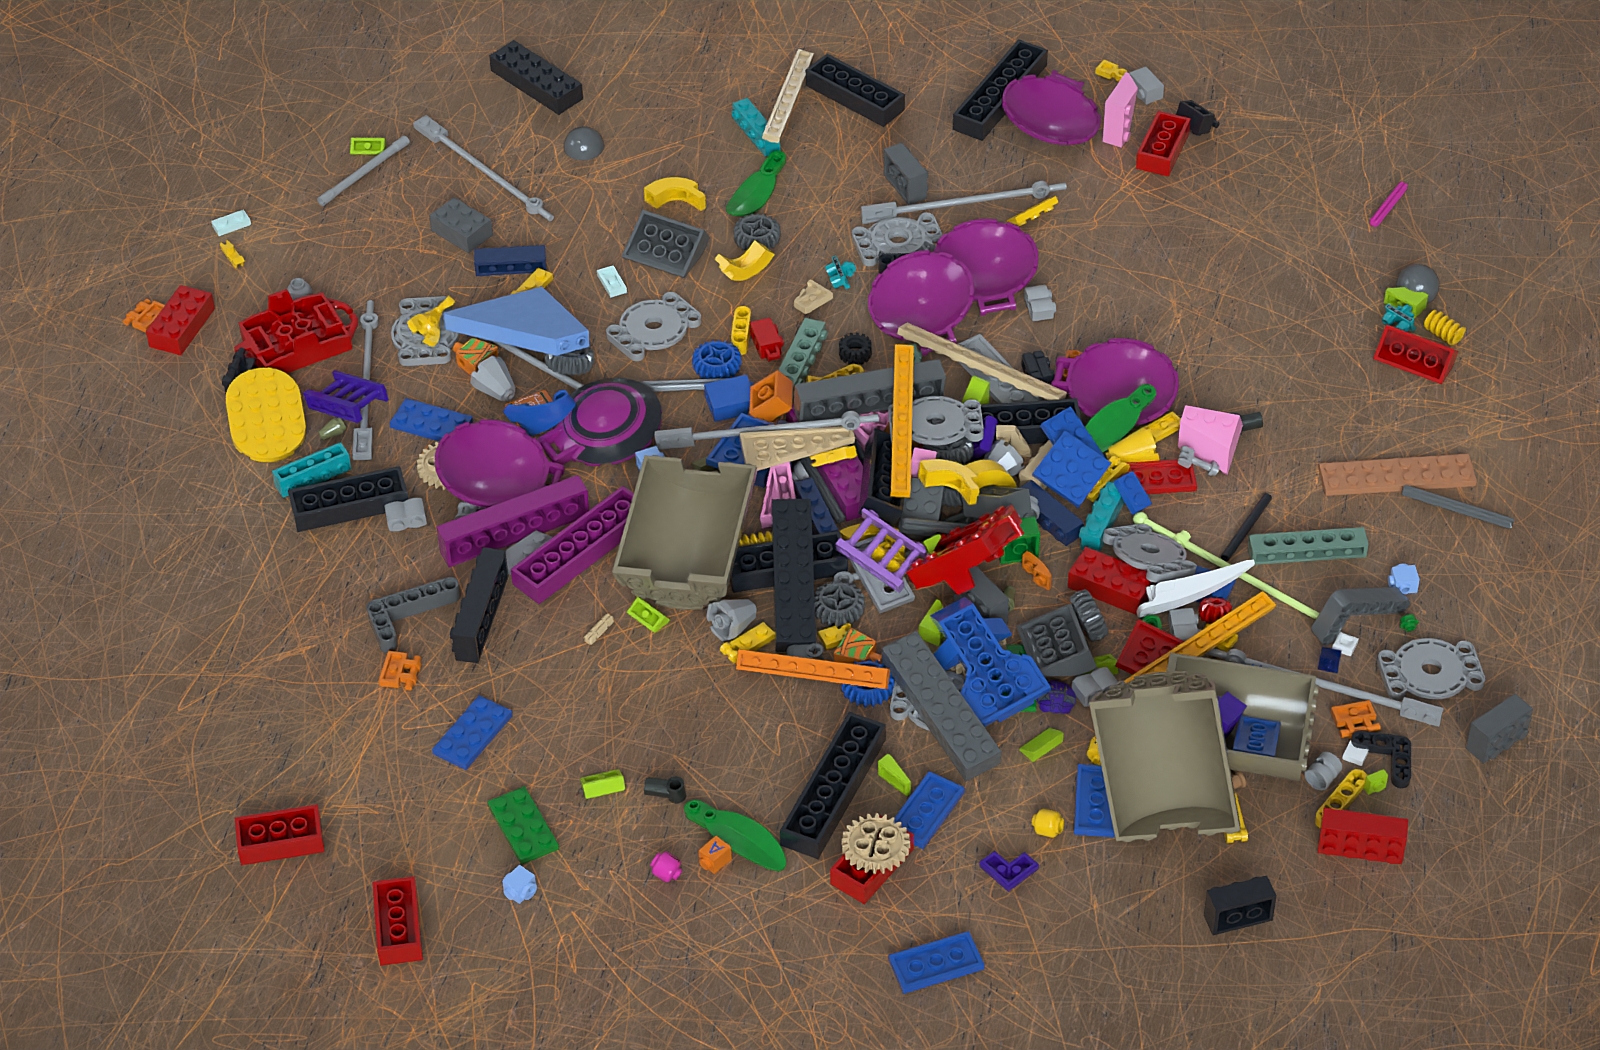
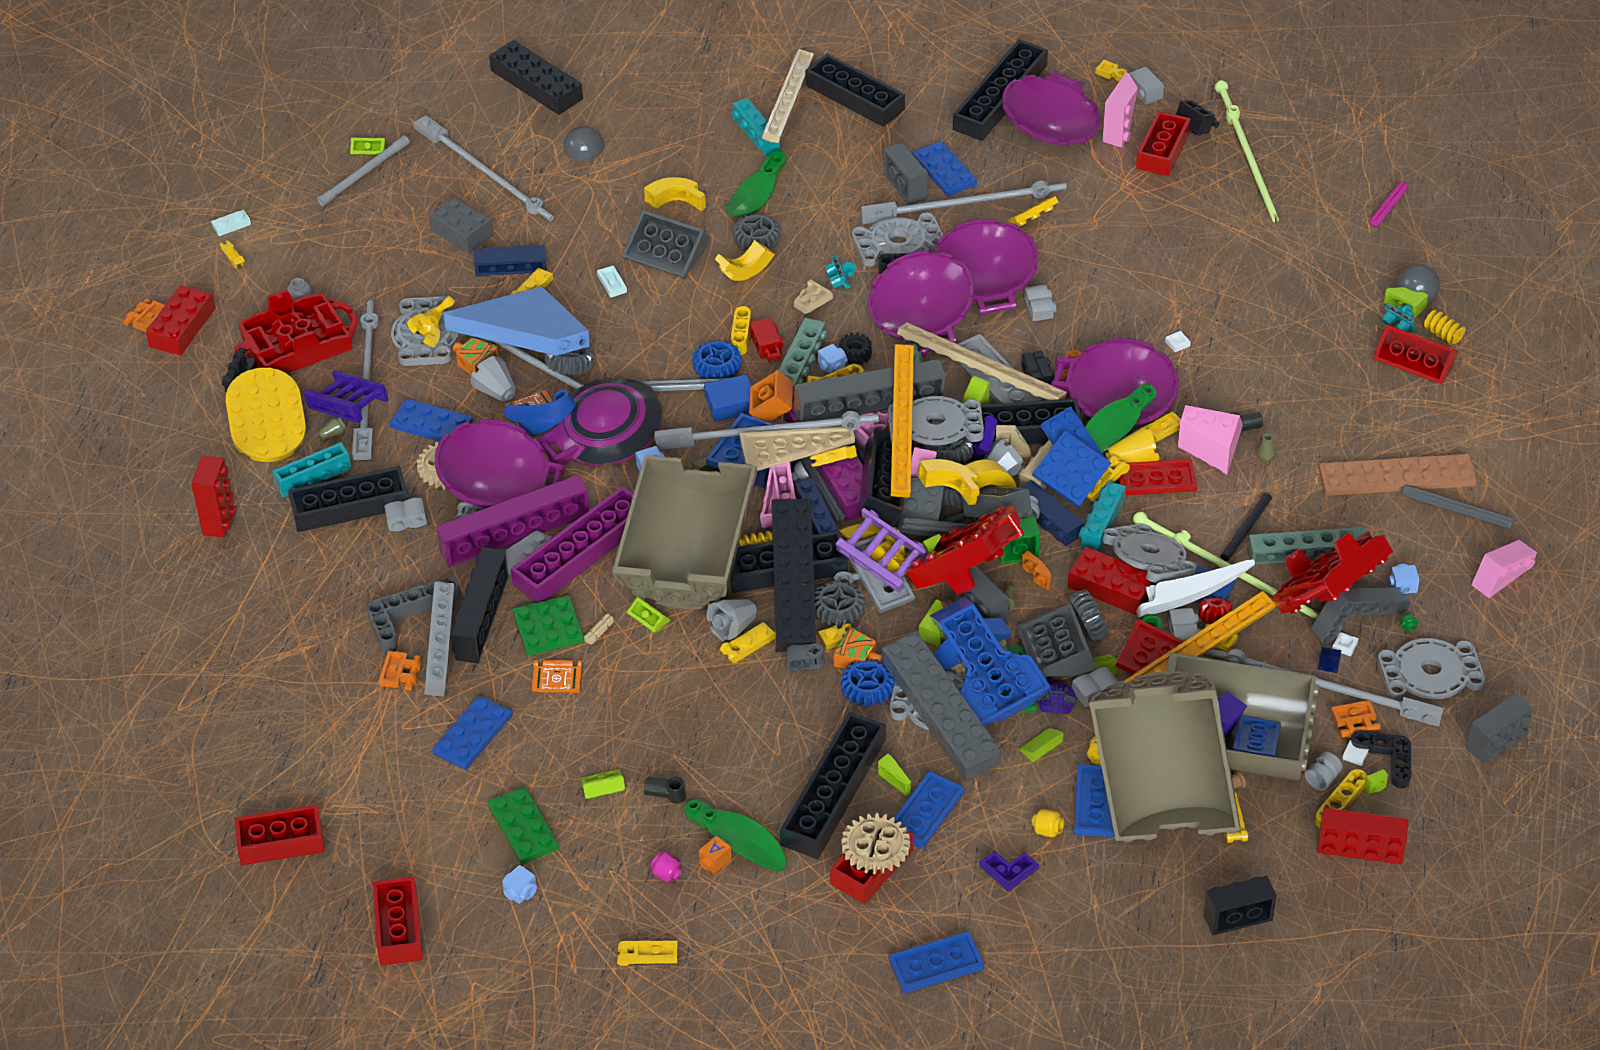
light grey piece [606,292,701,361] -> none
orange plate [736,649,890,689] -> none
blue bracket [1113,471,1152,515] -> none
light grey hinge [1178,446,1219,476] -> none
none -> red brick [191,455,237,538]
none -> light grey brick [424,582,454,697]
none -> green plate [512,595,584,656]
none -> orange piece [532,660,582,693]
none -> yellow plate [617,941,678,966]
none -> light blue brick [818,344,848,375]
none -> blue plate [912,141,977,197]
none -> white tile [1165,331,1191,352]
none -> yellowish green bar [1215,80,1279,223]
none -> olive cone [1257,433,1276,461]
none -> red piece [1272,531,1393,614]
none -> bright pink wedge [1472,540,1537,598]

